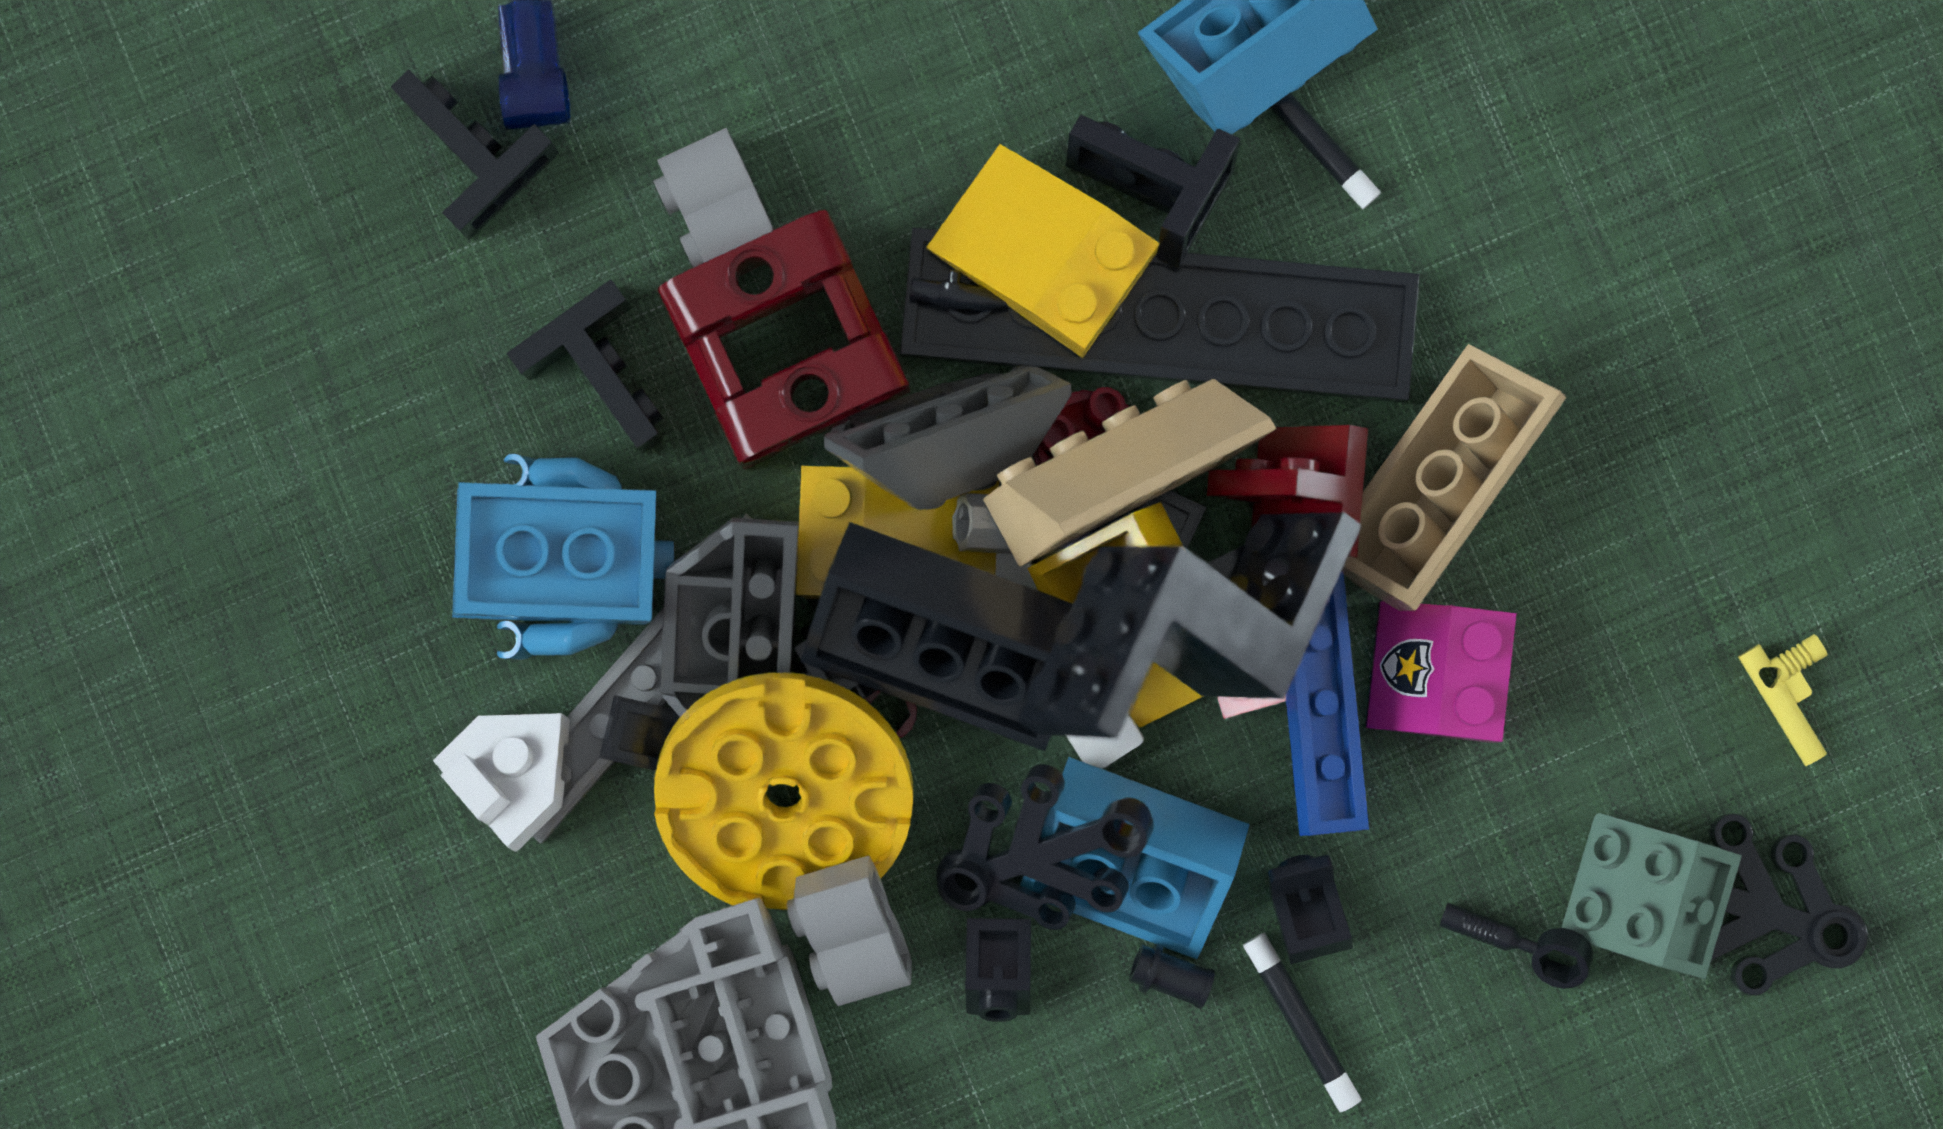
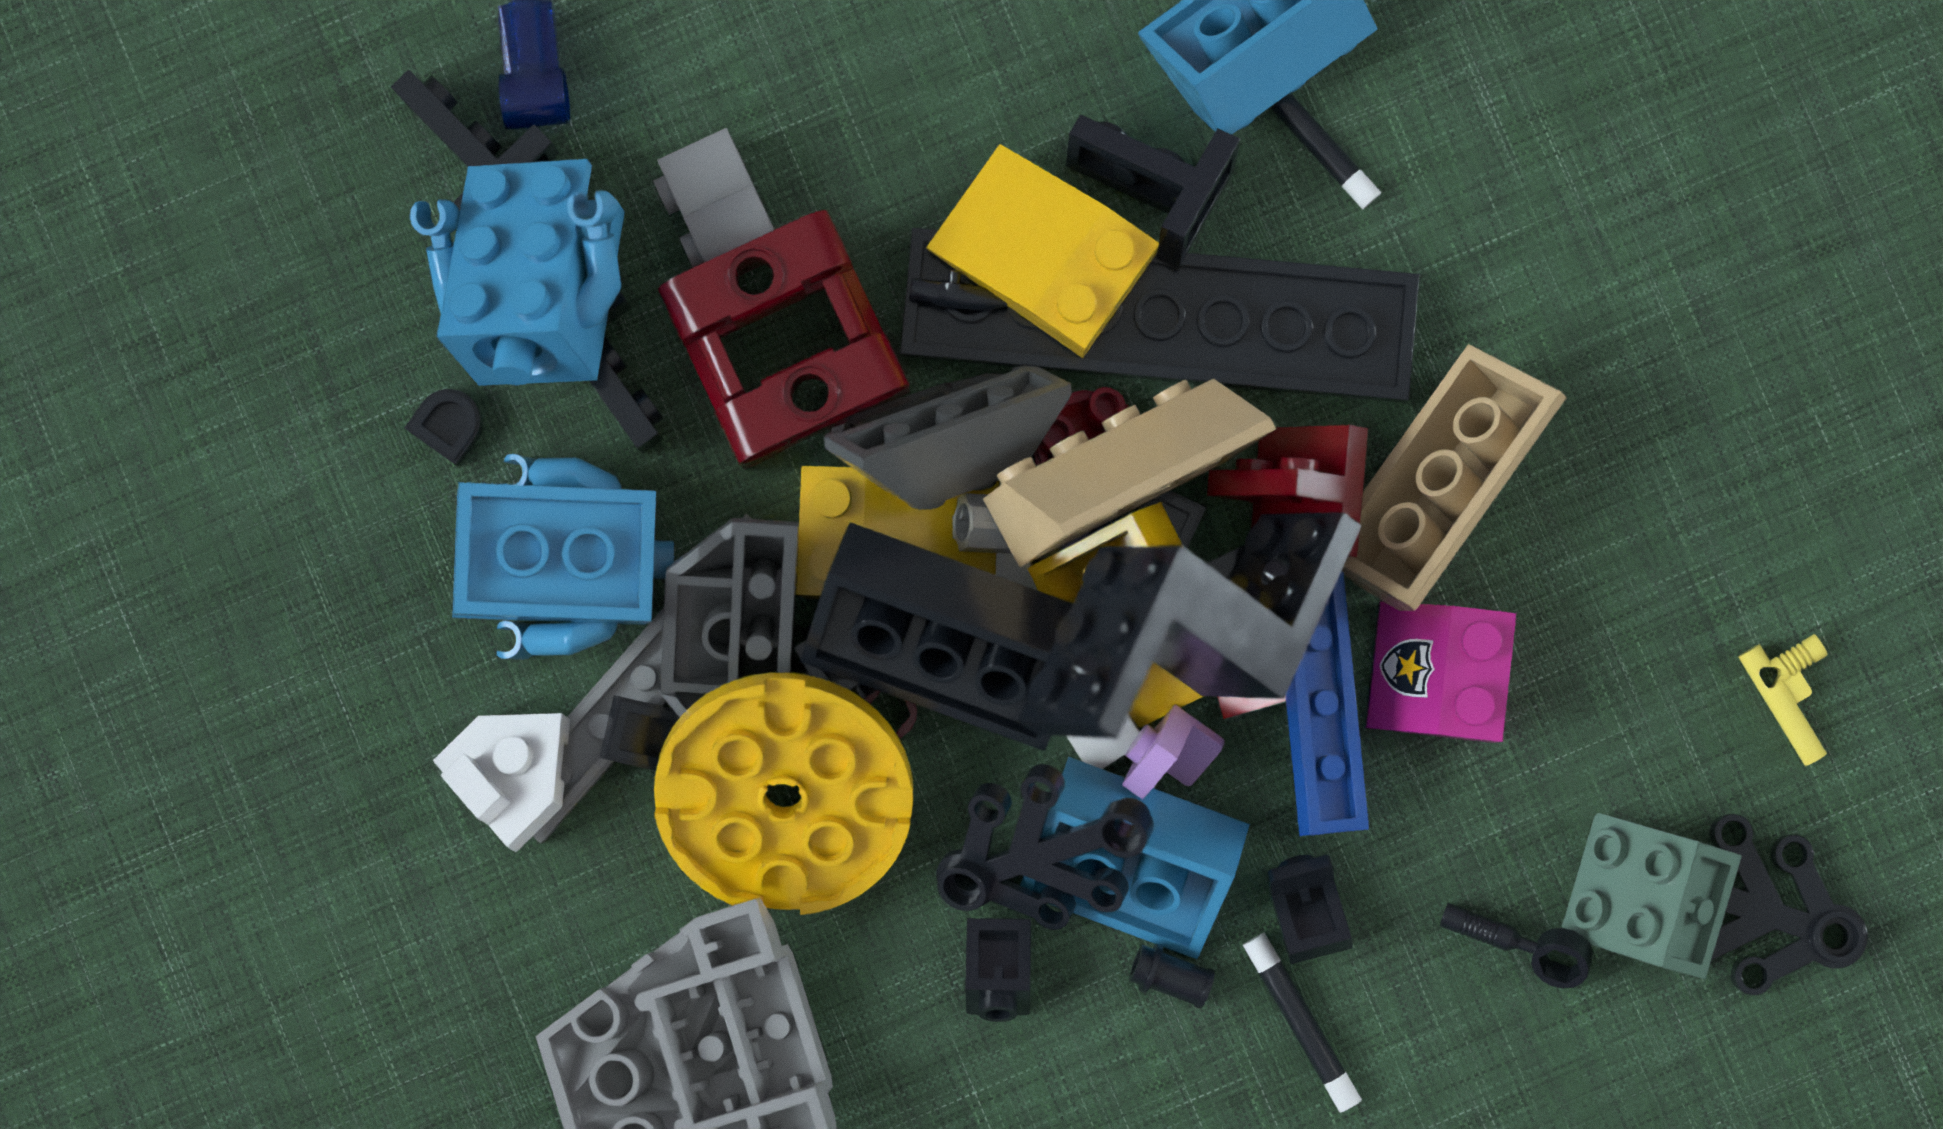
light grey brick [787,855,912,1006] -> none
none -> black tile [404,389,483,467]
none -> dark azure torso [410,159,625,386]
none -> lavender bracket [1122,705,1224,800]

